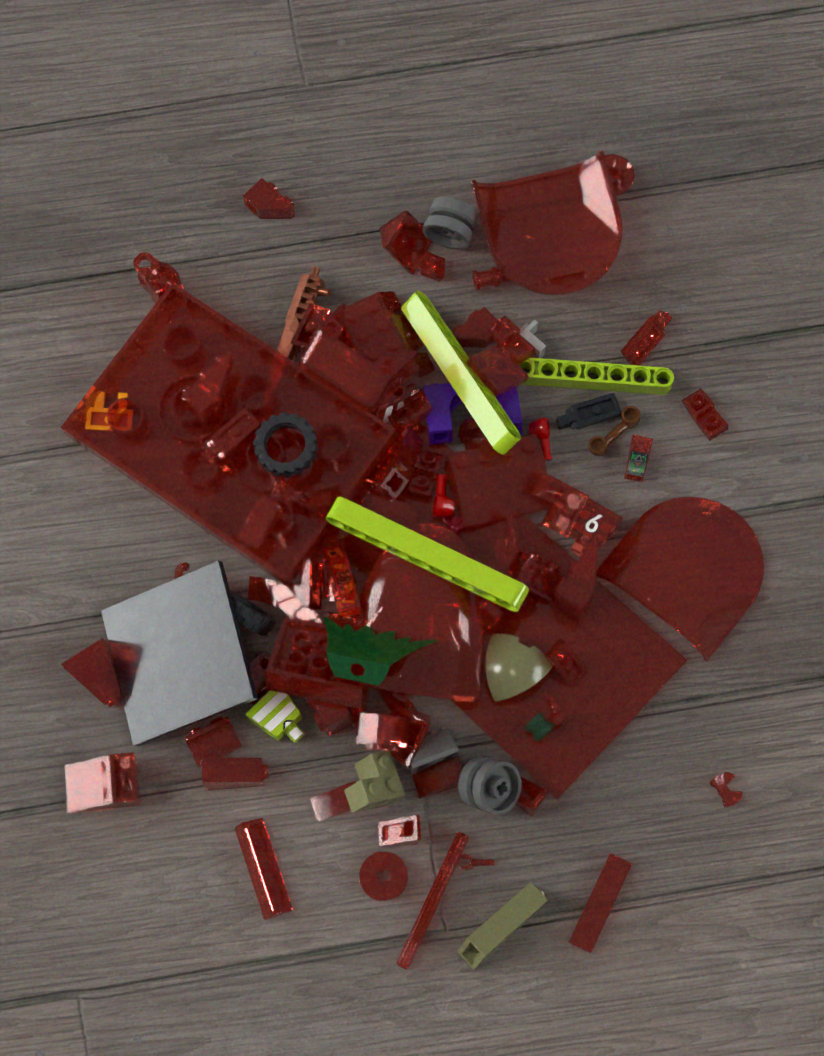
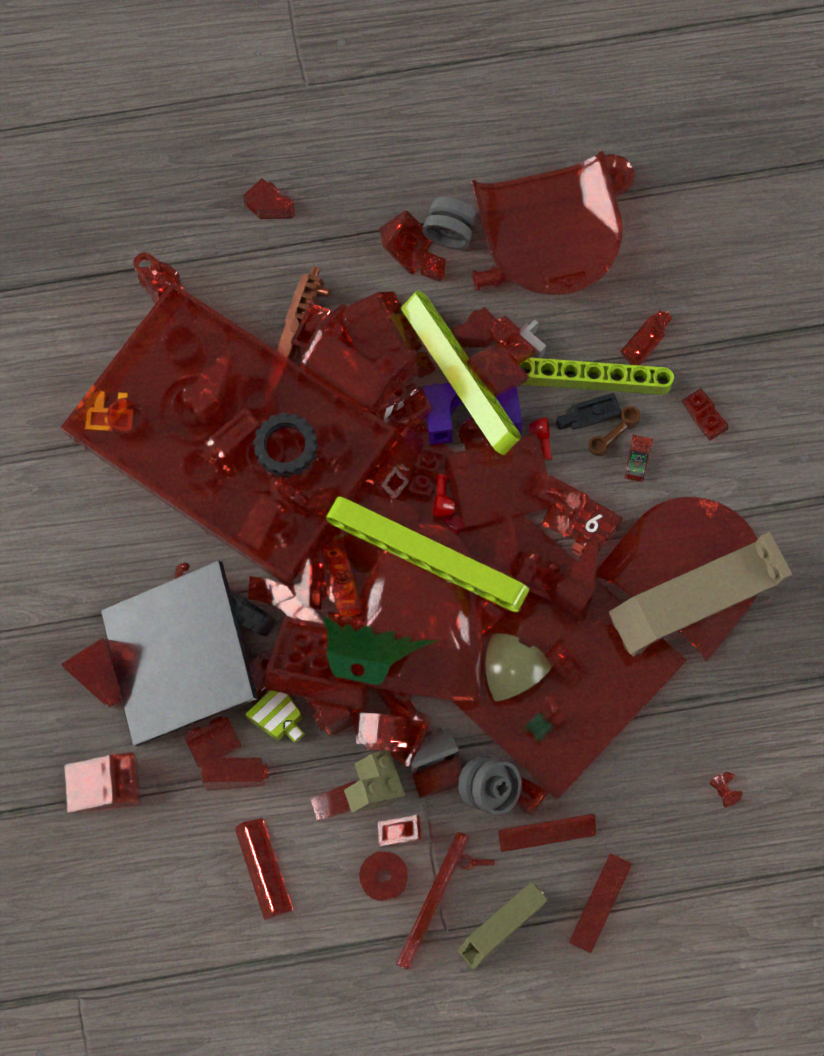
none -> clear red slope [498,814,596,852]
none -> dark tan panel [608,532,792,657]

